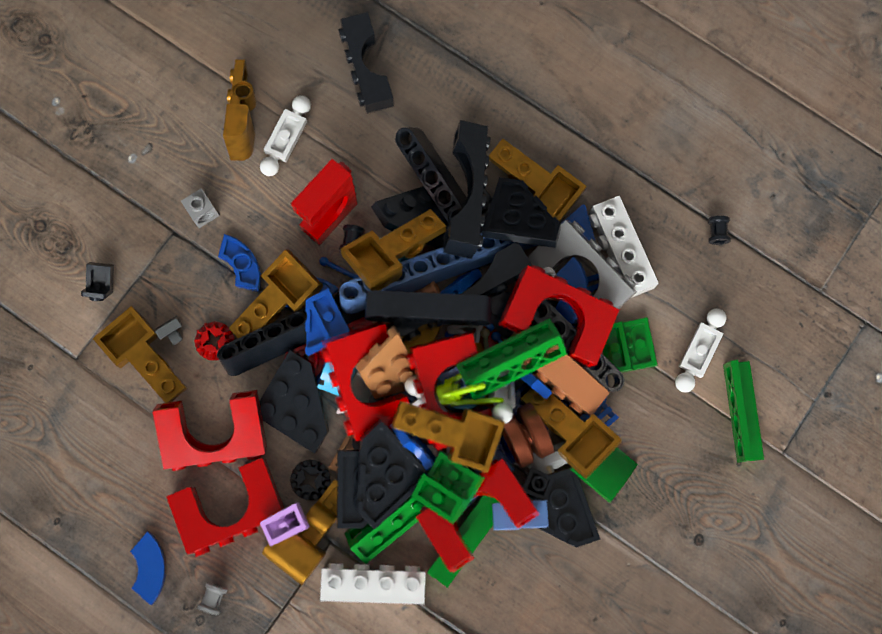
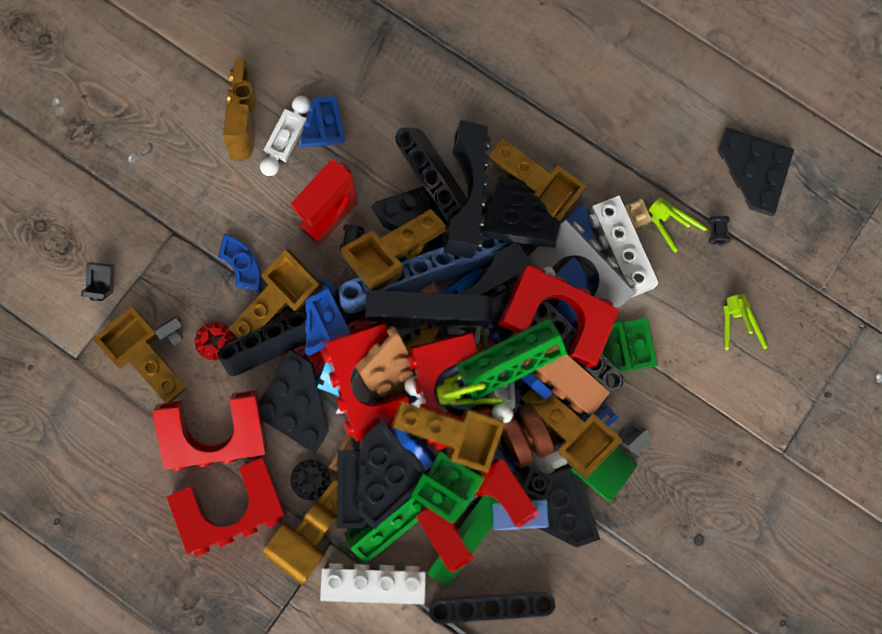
blue tile [130,531,166,605] -> none
light grey brick [181,188,219,228] -> none
light grey bush [197,582,227,615] -> none
lavender slope [260,502,309,546] -> none
blue hinge [319,257,359,279] -> none
black arch [338,12,394,114] -> none
white plate [675,308,727,392] -> none
green fence [723,360,764,462] -> none
none -> blue wing [299,96,346,147]
none -> black beam [429,591,556,624]
none -> dark grey tile [619,422,651,456]
none -> tan tile [624,199,652,229]
none -> lime plant [648,197,707,252]
none -> black plate [717,127,794,216]
none -> lime plant [723,294,768,350]

